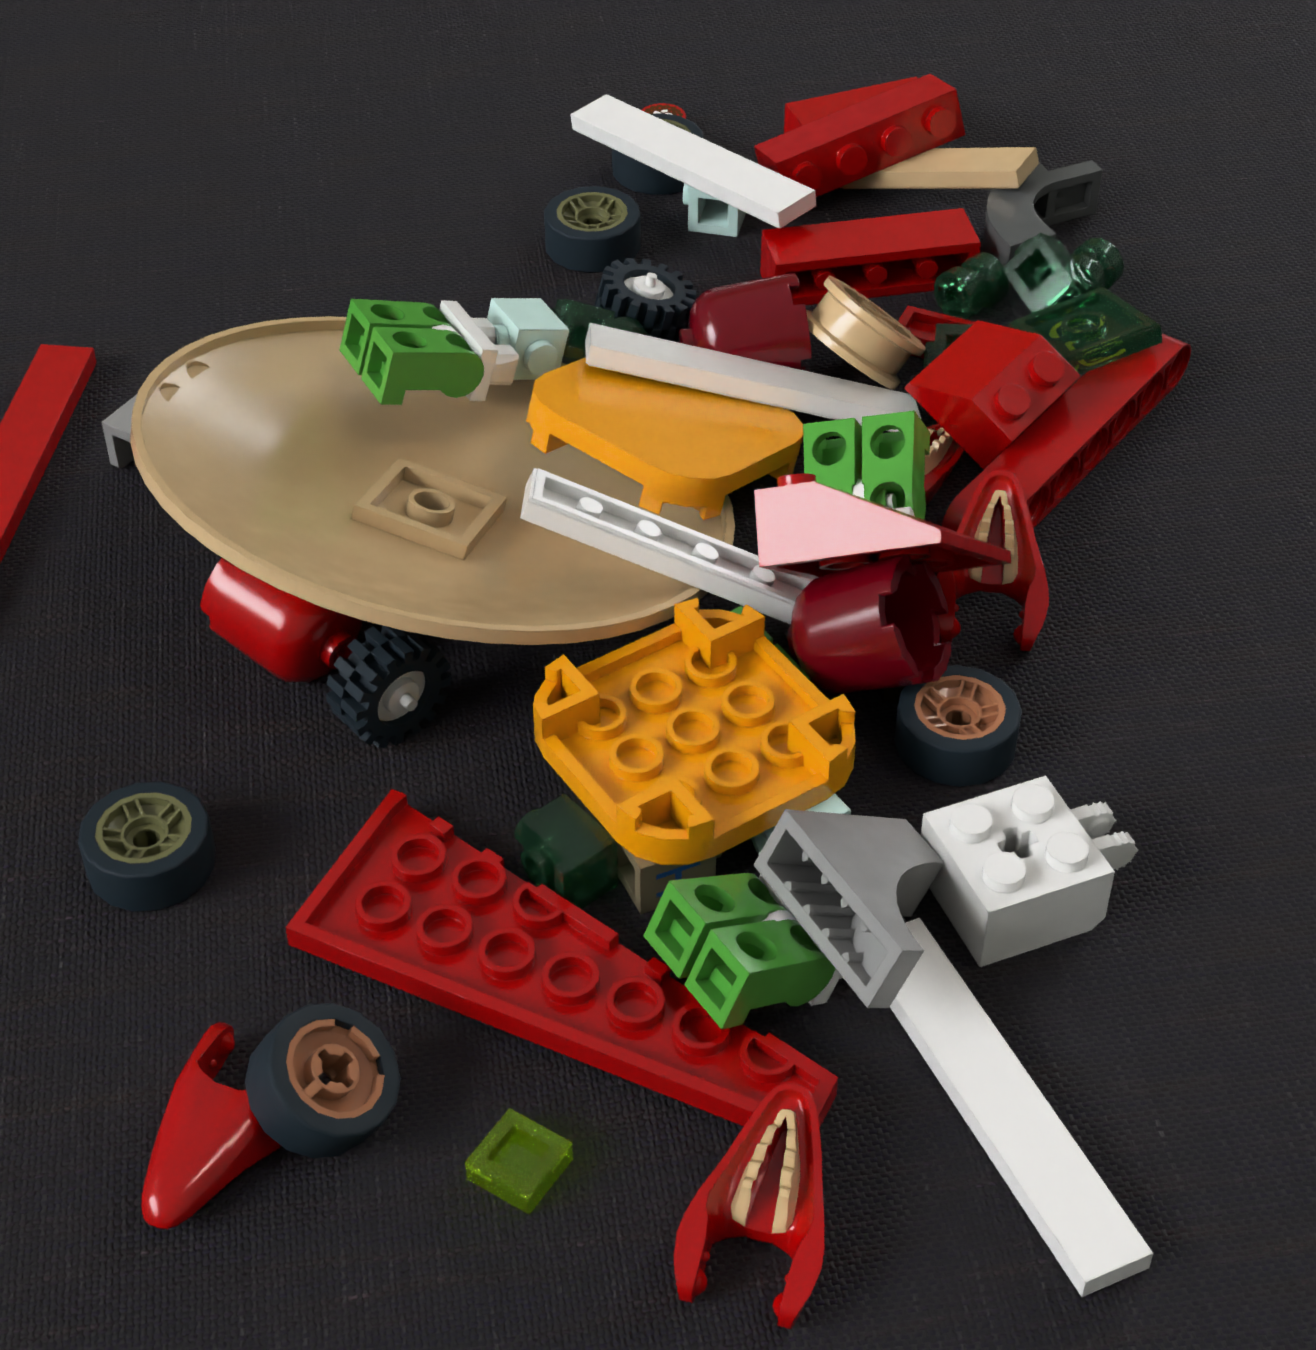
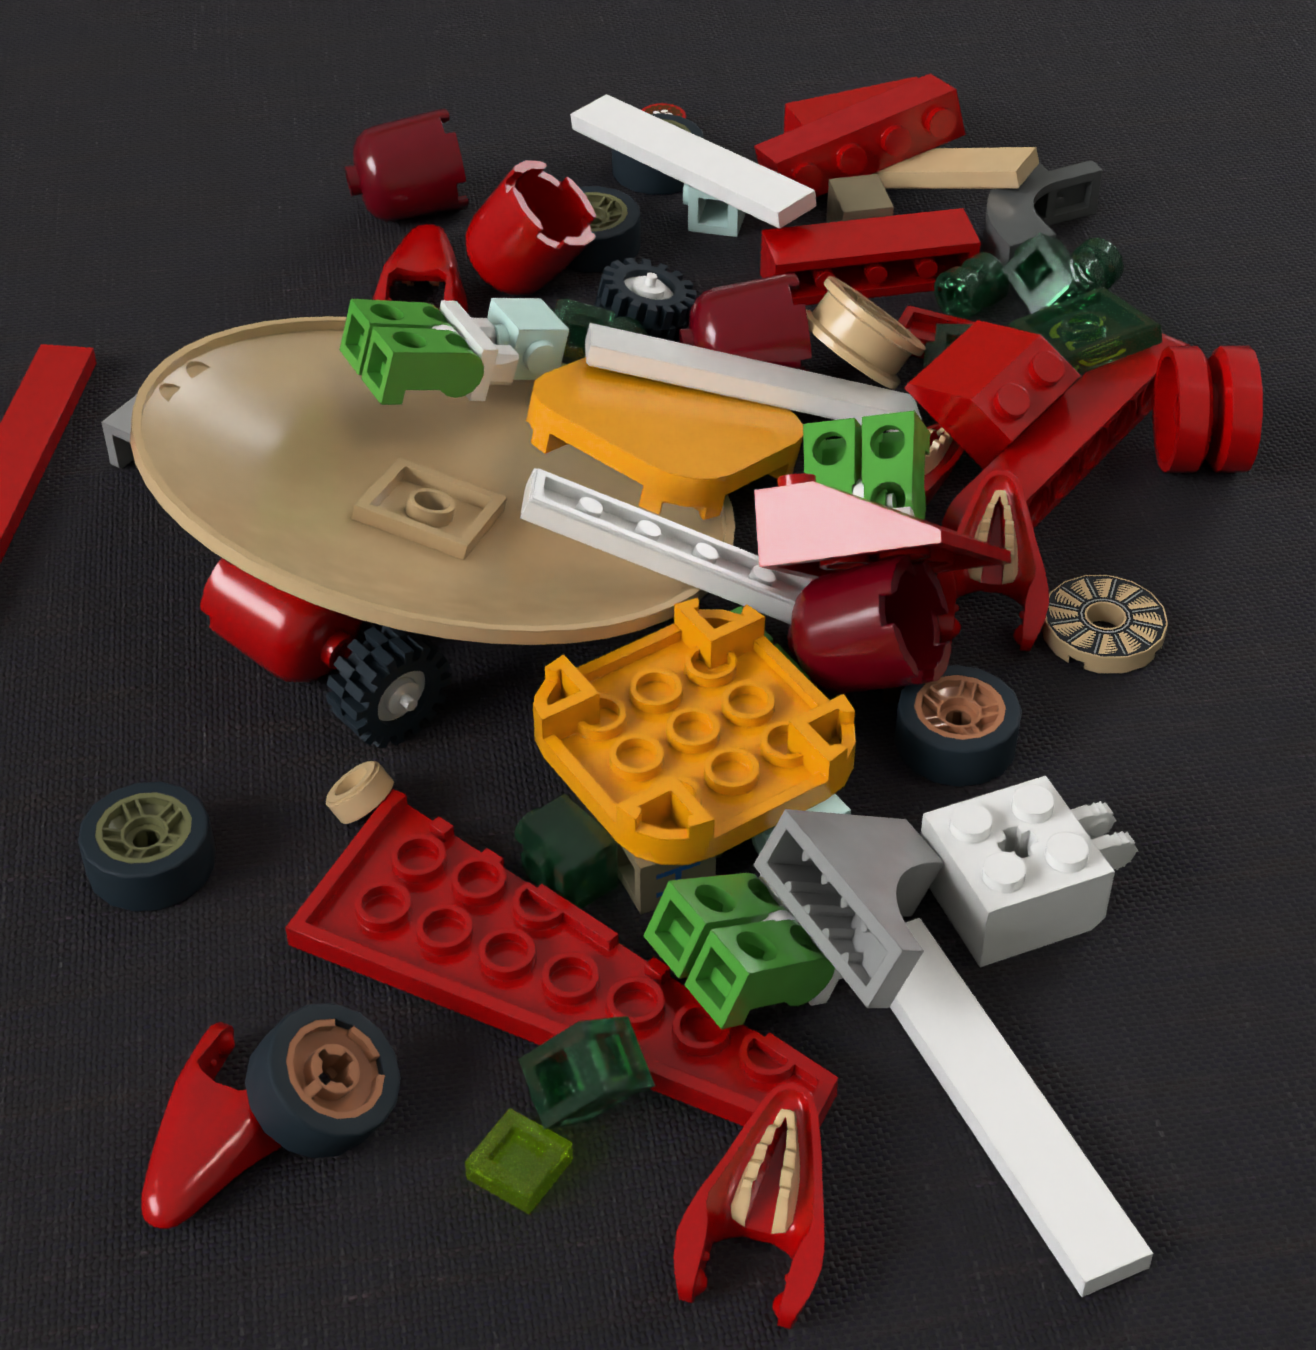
none -> tan tile [326,761,394,824]
none -> dark red cylinder [345,108,469,222]
none -> red animal [373,224,468,313]
none -> red cylinder [465,160,596,295]
none -> clear green brick [518,1016,655,1129]
none -> dark tan brick [826,174,894,223]
none -> tile [1042,575,1168,673]
none -> red wheel [1153,346,1263,473]

